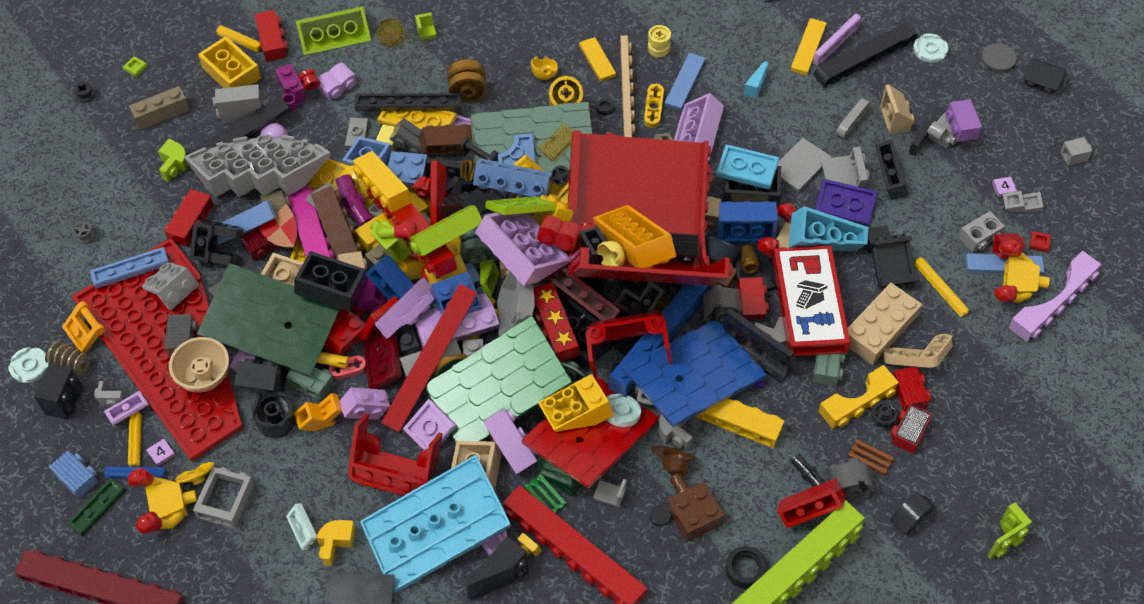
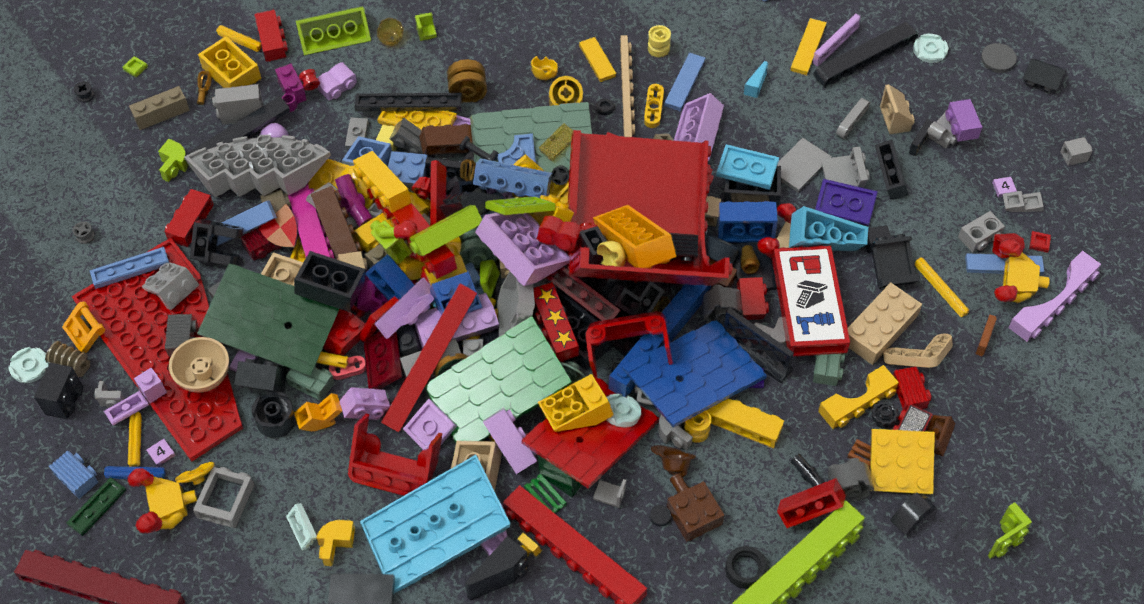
none -> lavender brick [134,368,167,404]
none -> pearl gold piece [197,71,212,105]
none -> yellow wheel [684,410,711,443]
none -> yellow plate [870,429,935,494]
none -> reddish brown slope [926,415,955,457]
none -> dark orange tile [975,315,997,356]

